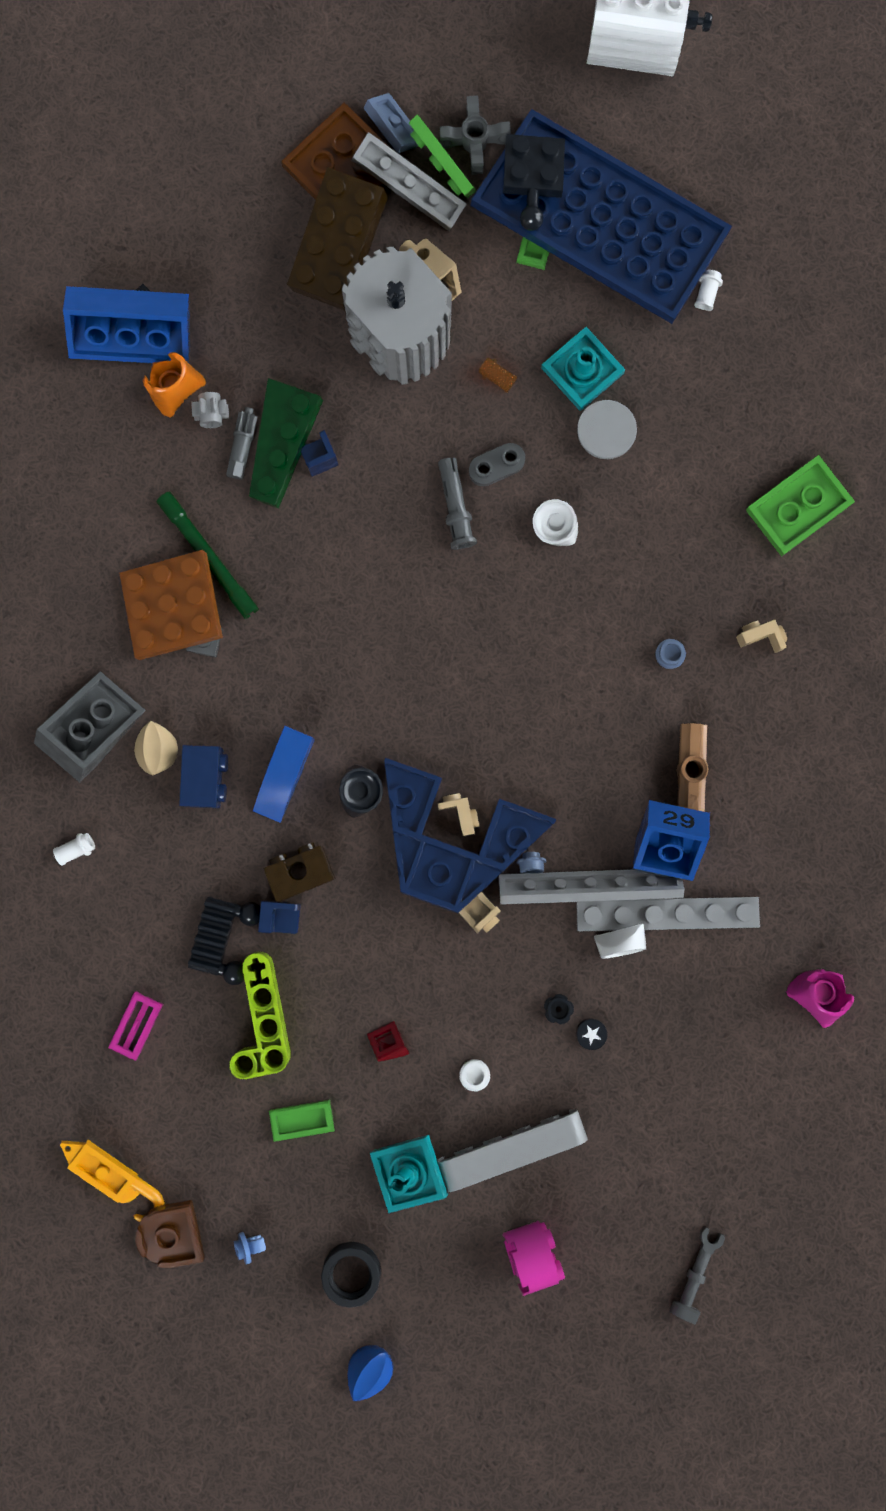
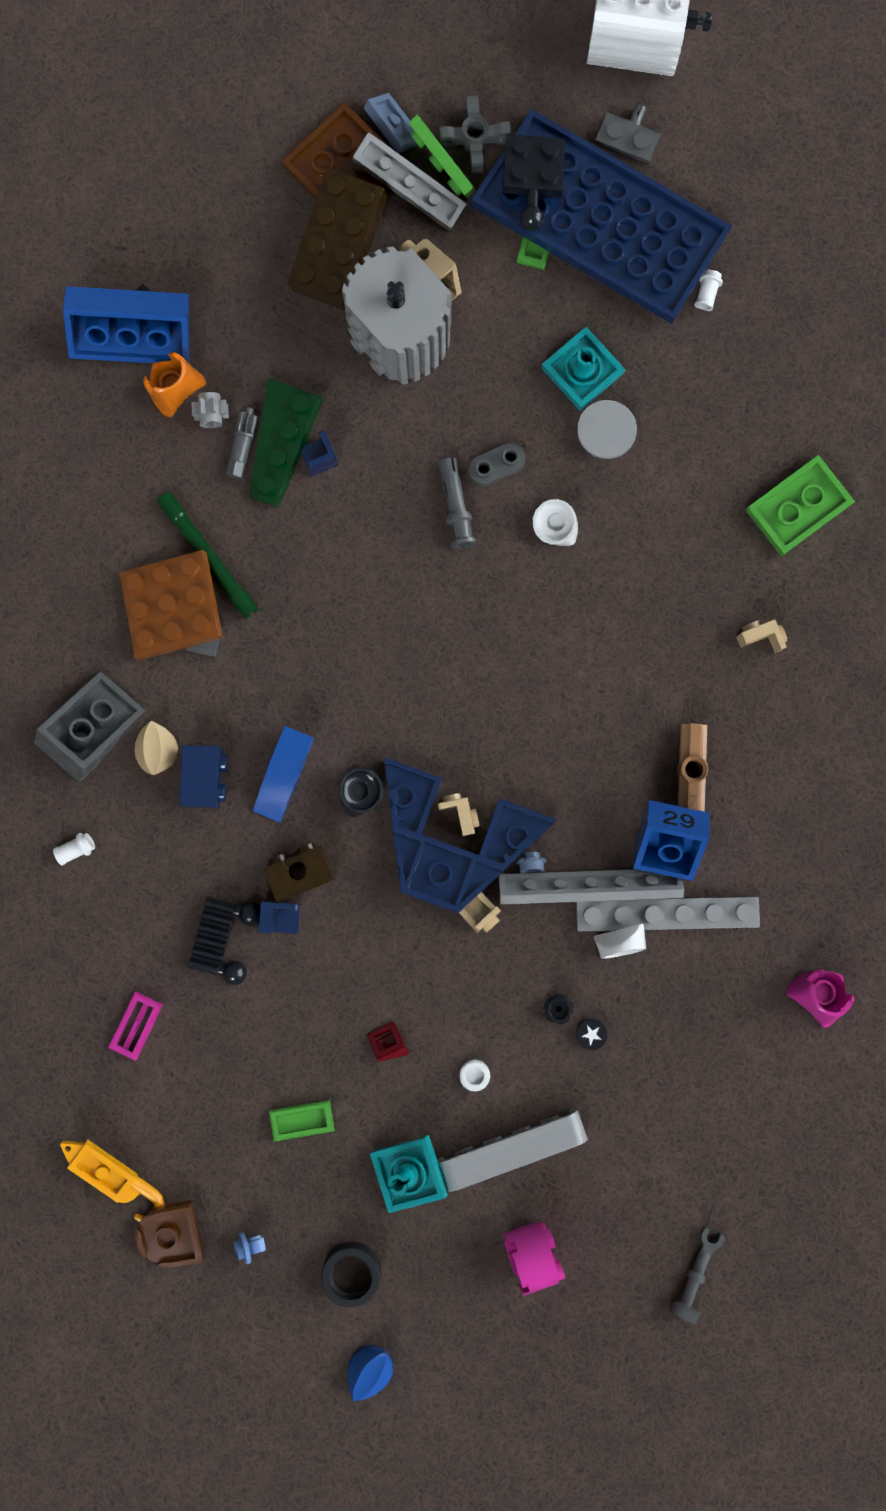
lime beam [230,952,291,1079] -> none
clear orange pin [478,357,518,393] -> none
sand blue plate [655,639,686,669] -> none
none -> dark grey plate [595,104,661,165]

